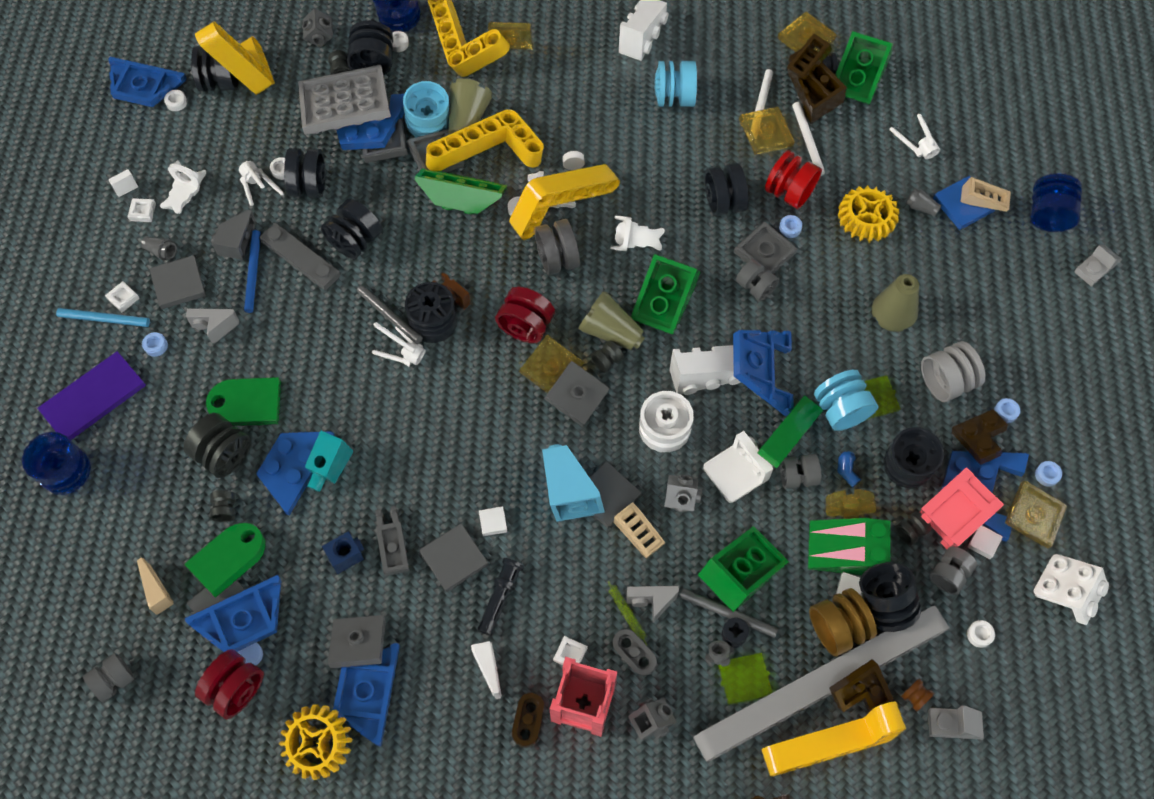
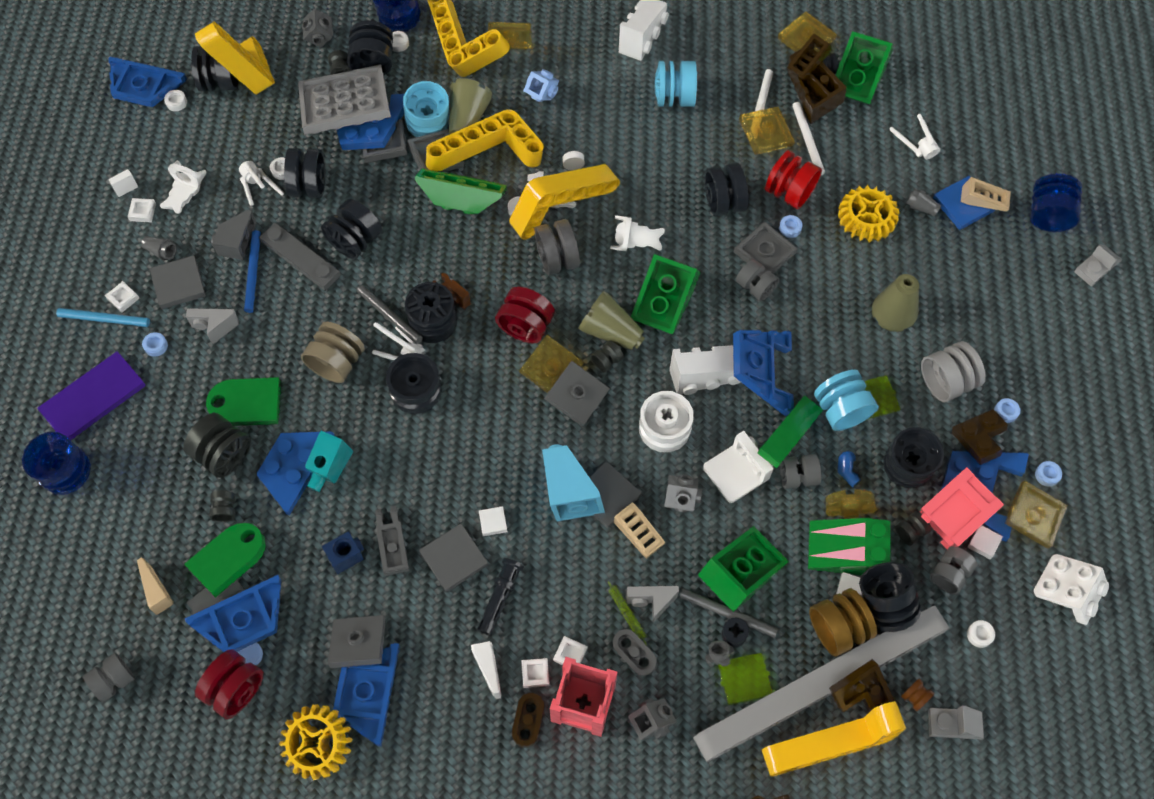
none -> dark tan wheel [301,322,365,383]
none -> black wheel [386,353,442,414]
none -> white tile [521,658,549,688]
none -> light blue brick [523,69,559,102]

